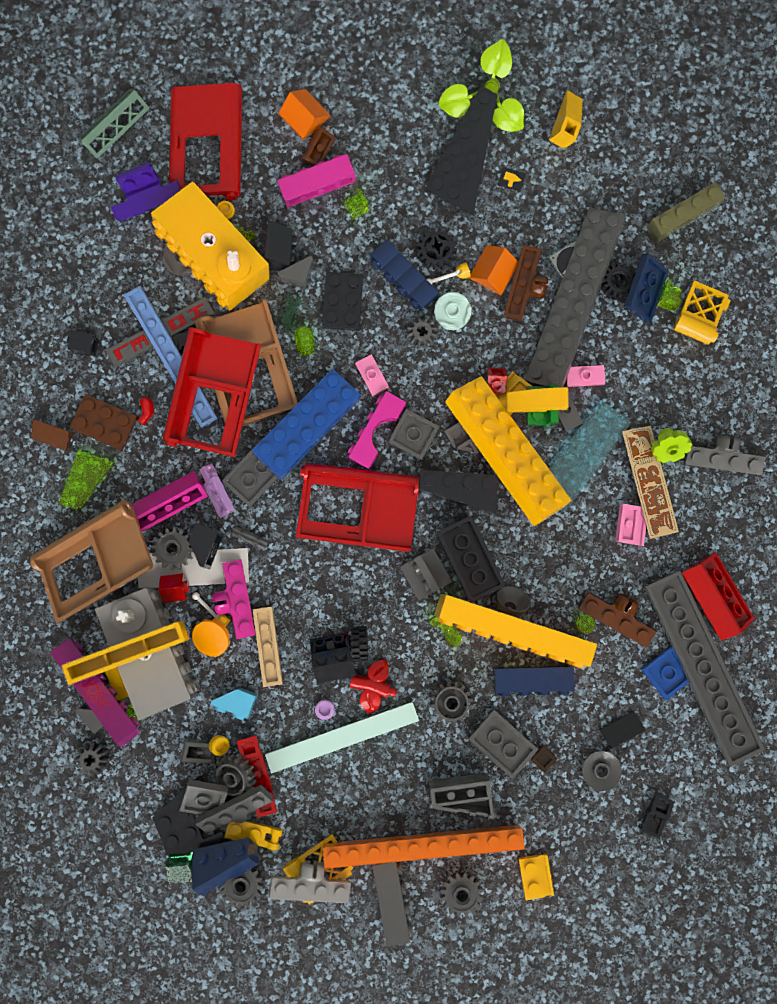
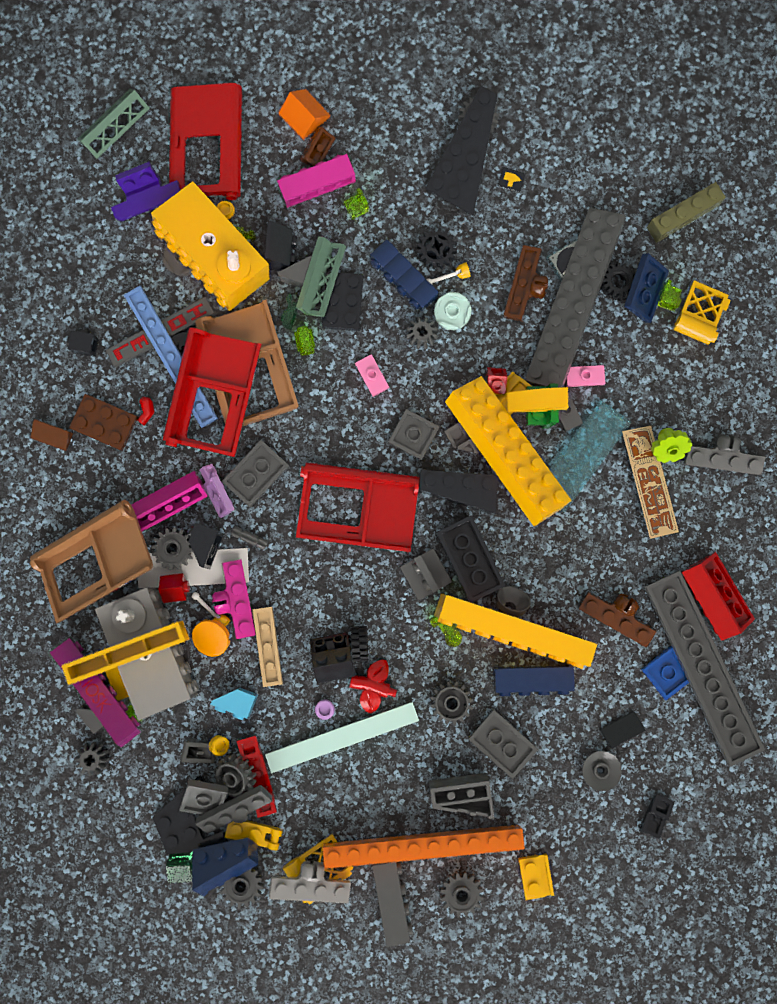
clear neon green wing [59,450,116,511] -> none
blue brick [252,368,361,481] -> none
dark pink arch [348,391,406,470] -> none
lime plant [439,39,524,132] -> none
orange slope [469,245,518,295] -> none
dark brown tile [531,744,558,773] -> none
yellow slope [549,90,583,149] -> none
clear neon green tile [575,614,595,634] -> none
bright pink plate [615,504,646,546] -> none
none -> sand green fence [296,237,346,317]

